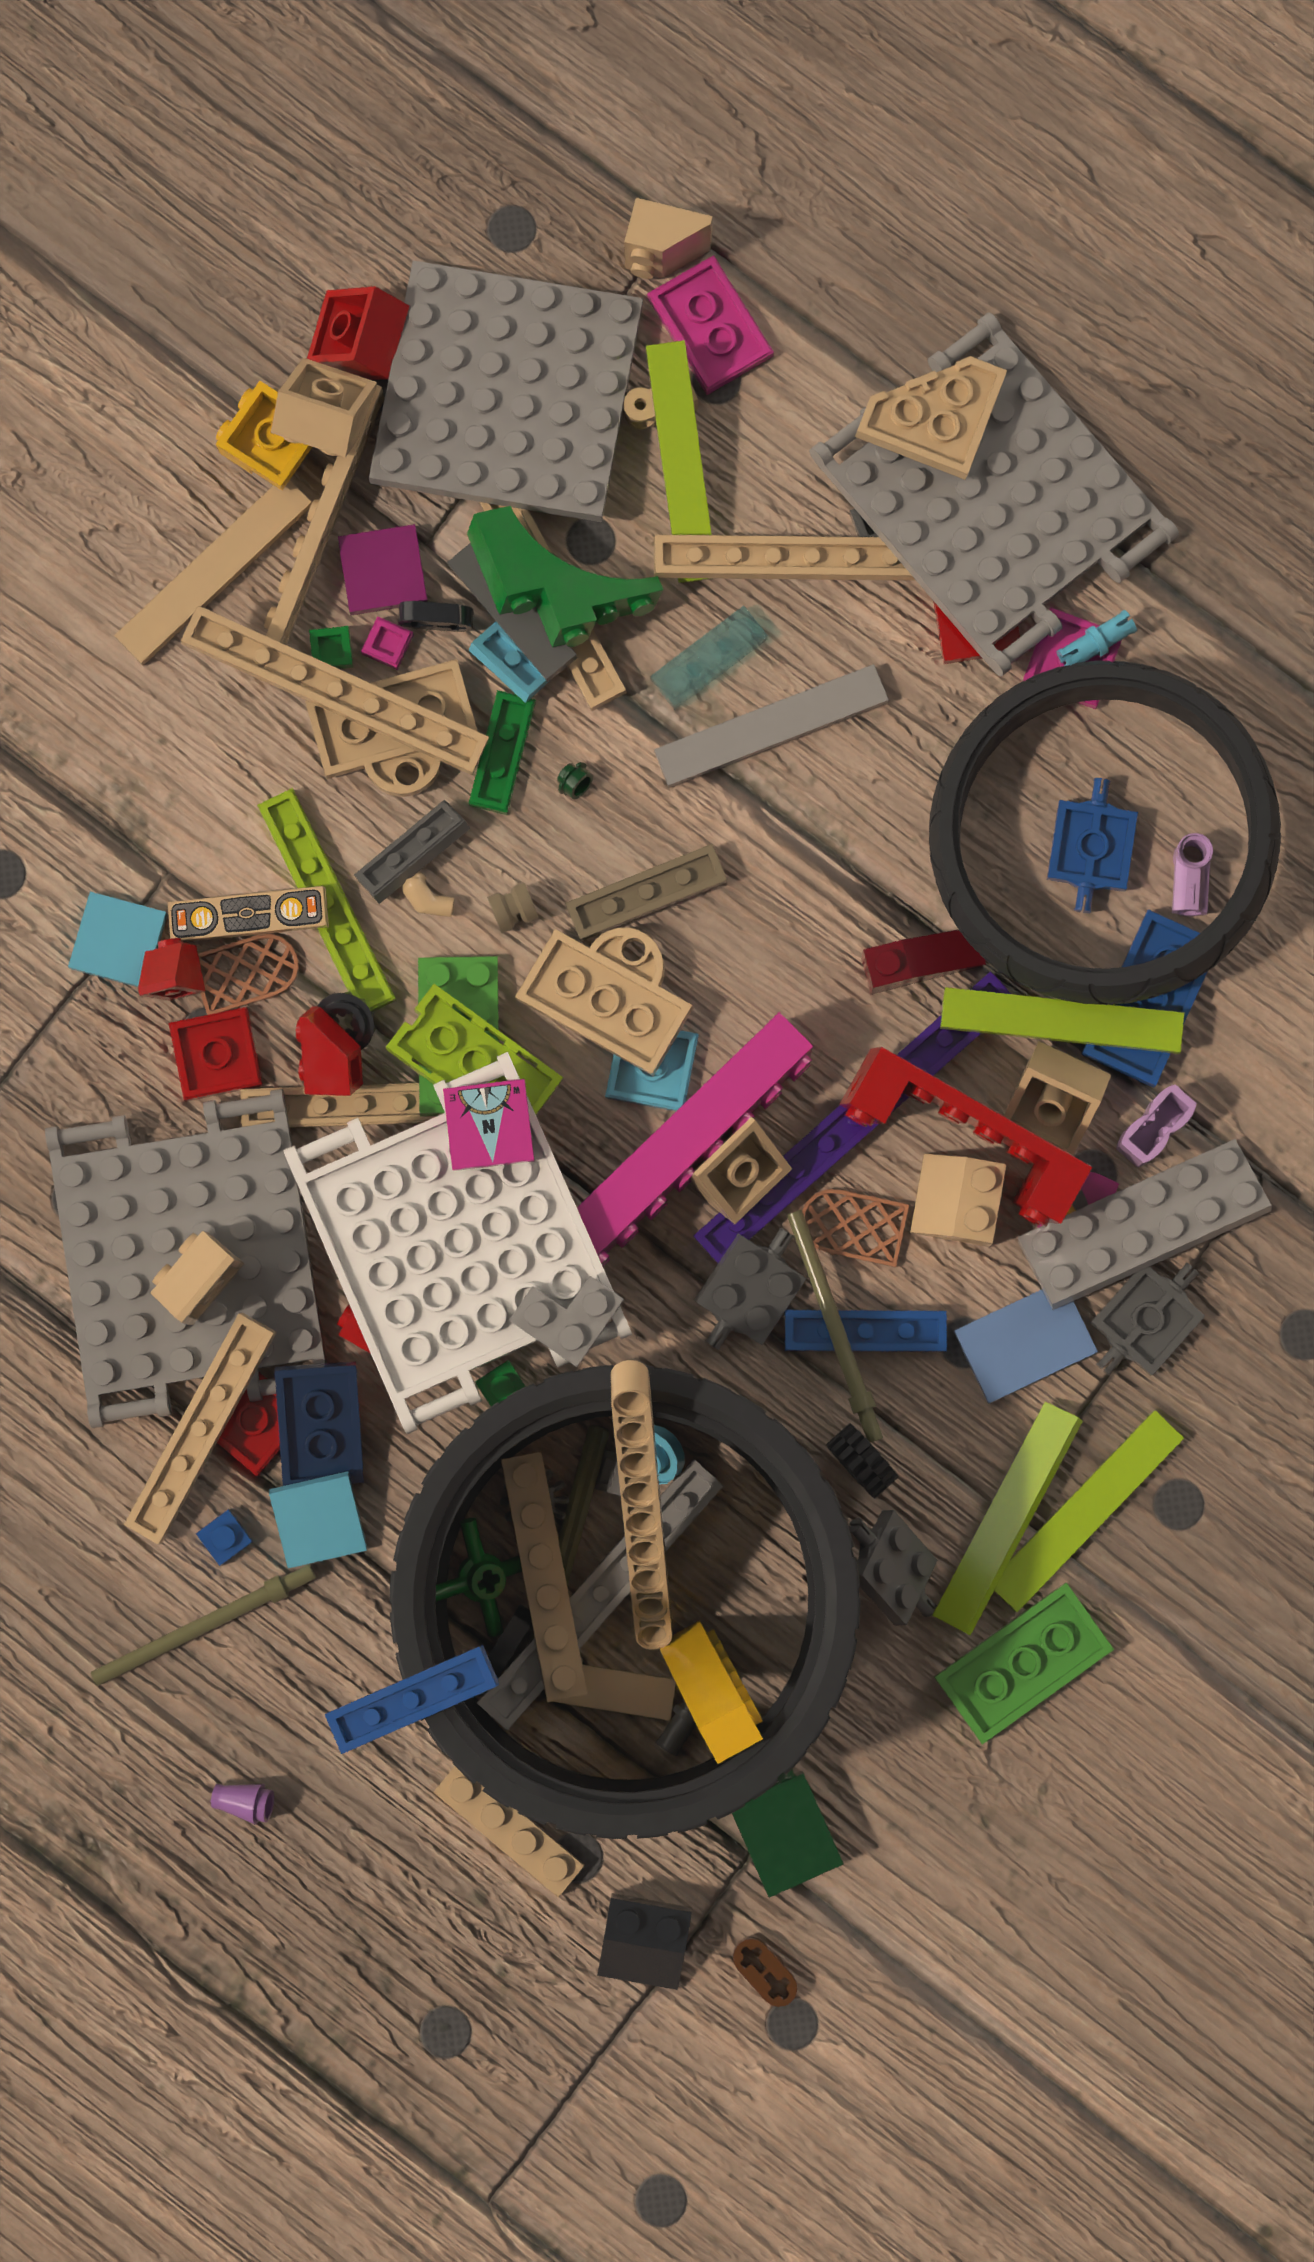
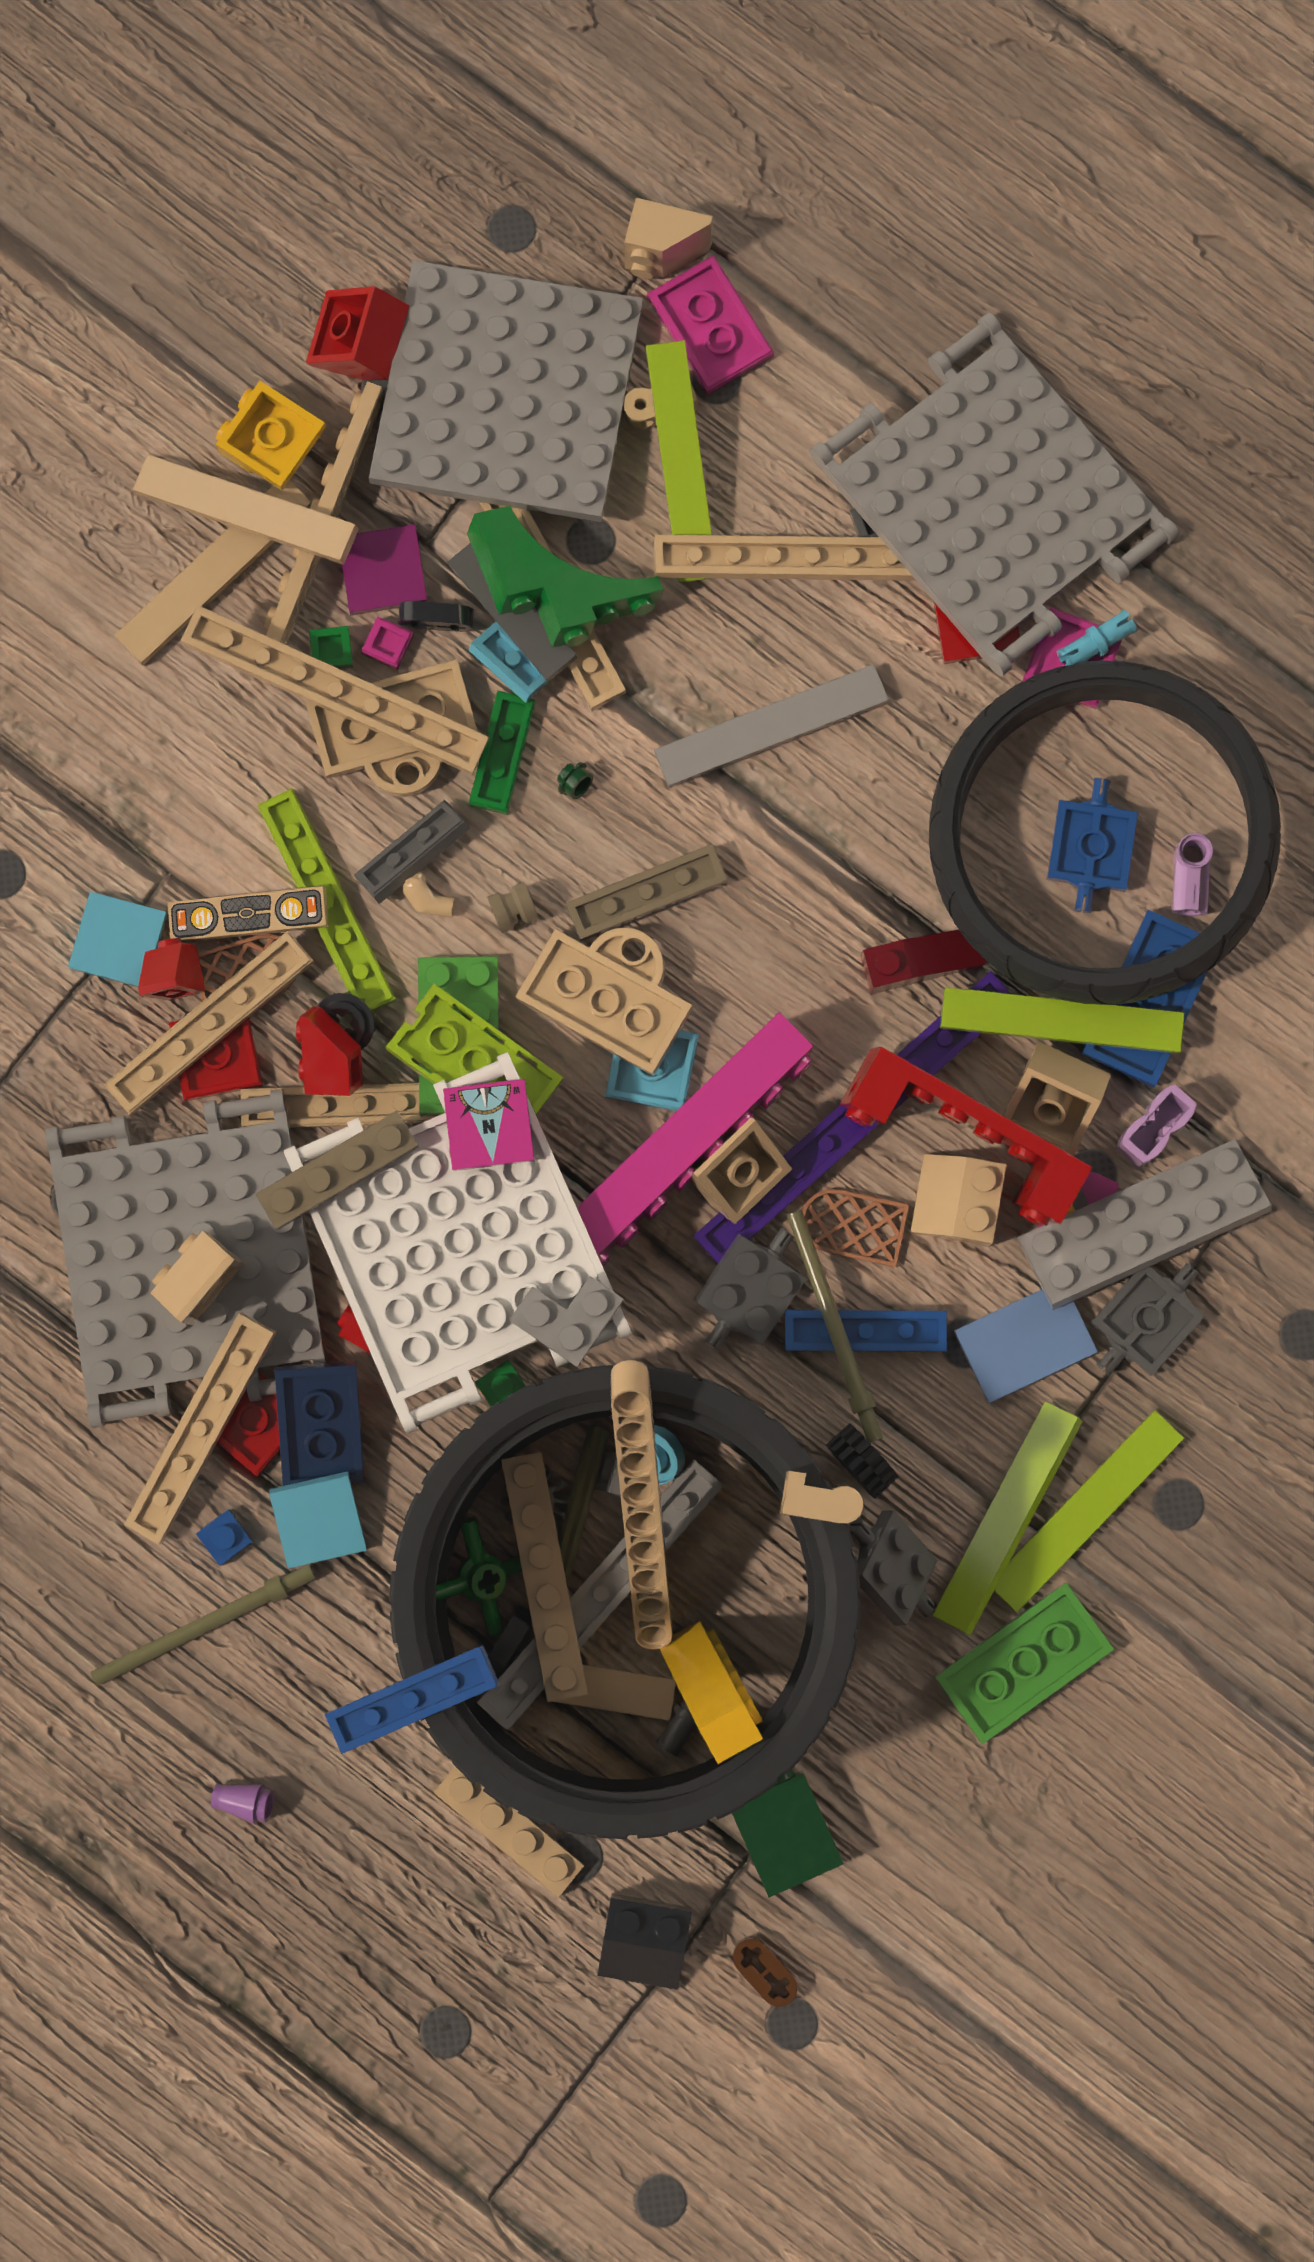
tan slope [271,358,377,458] -> none
clear light blue plate [650,605,768,710] -> none
tan plate [855,356,1007,480] -> none
none -> tan tile [104,930,315,1116]
none -> tan tile [133,454,359,565]
none -> dark tan plate [255,1111,419,1231]
none -> tan leg [780,1471,863,1523]

